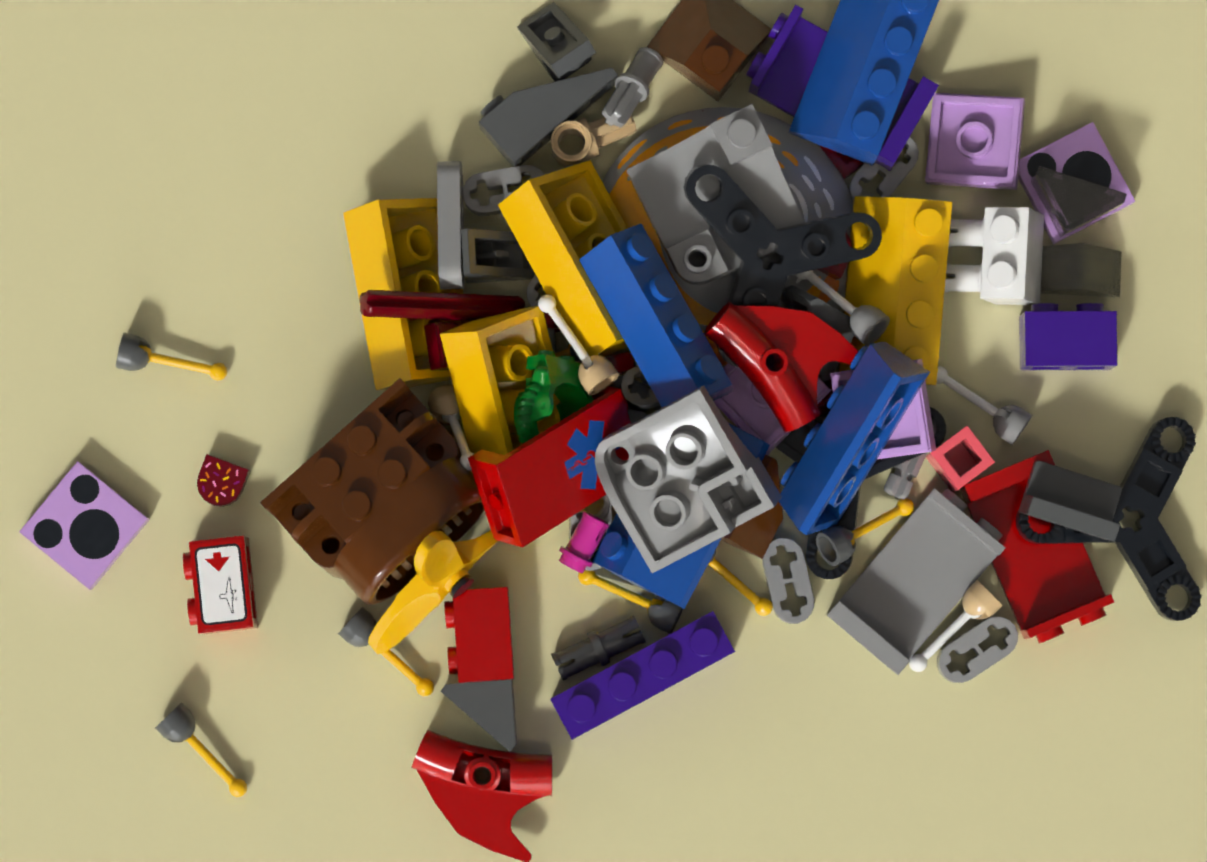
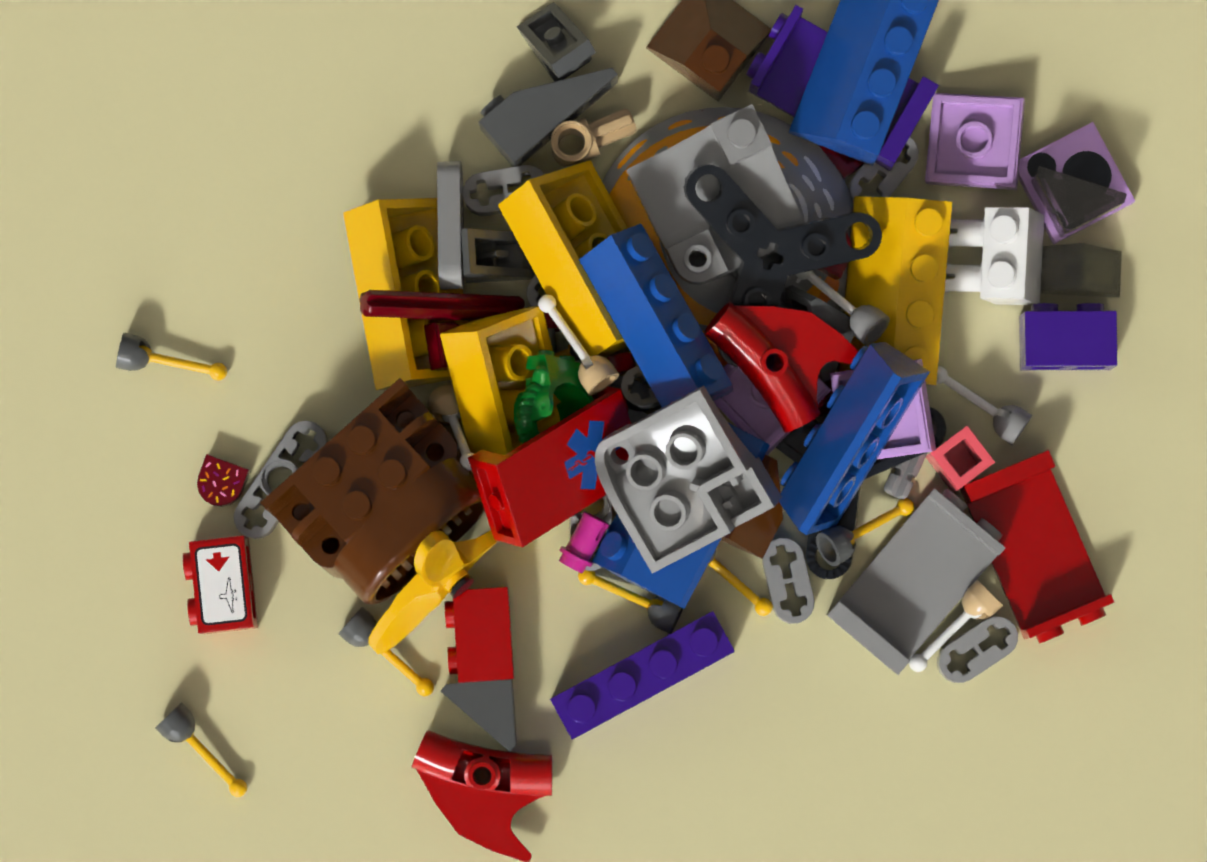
lavender tile [19,461,150,590] -> none
dark grey pin [551,615,646,681] -> none
light grey axle [602,47,663,127] -> none
black piece [1015,417,1202,621] -> none
dark grey panel [1018,461,1122,542] -> none
none -> light grey beam [234,421,328,539]

